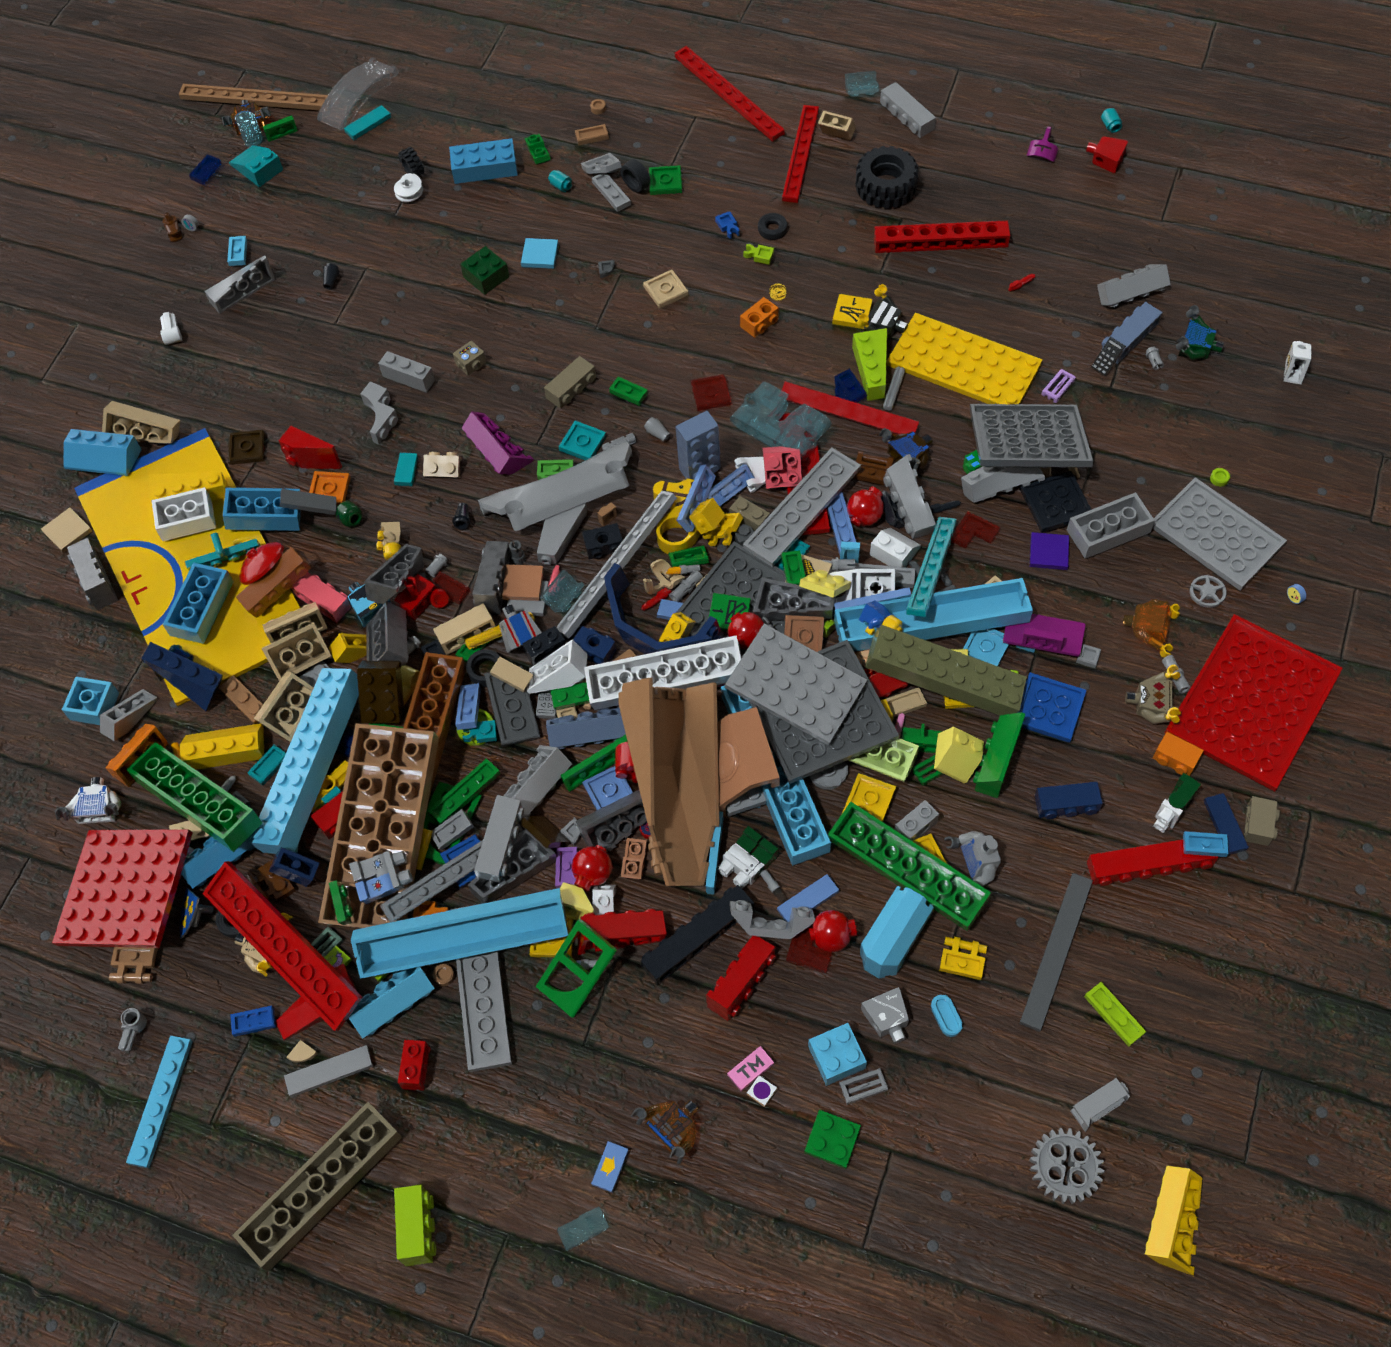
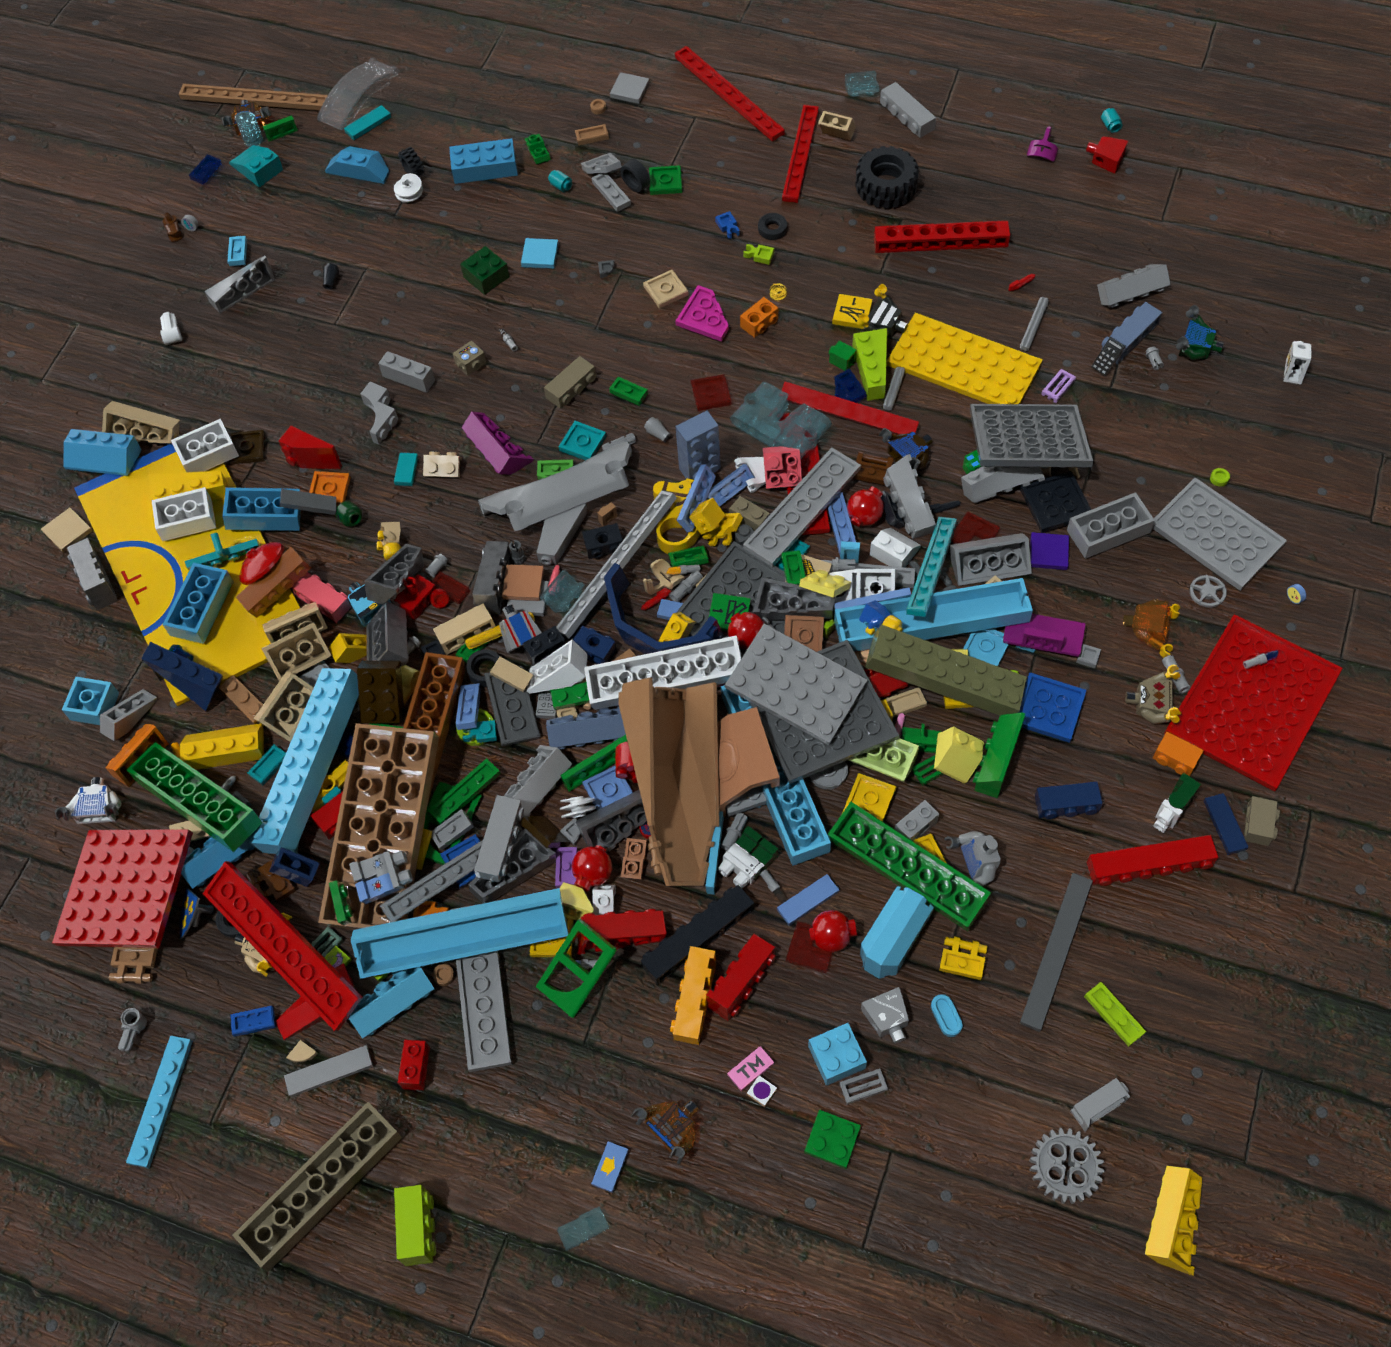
black cone [452,503,470,530] -> none
light grey slope [730,900,815,939] -> none
dark azure plate [1183,831,1228,857] -> none
none -> white brick [171,419,239,472]
none -> dark azure wedge [325,146,390,184]
none -> light grey piece [499,329,518,351]
none -> white piece [560,796,596,818]
none -> light grey tile [610,72,649,104]
none -> light orange wedge [670,946,717,1045]
none -> dark pink plate [675,285,729,342]
none -> light grey axle [720,813,748,851]
none -> green brick [828,340,857,372]
none -> light grey slope [950,533,1032,586]
none -> light grey axle [1020,297,1049,351]
none -> light grey piece [1243,650,1278,669]

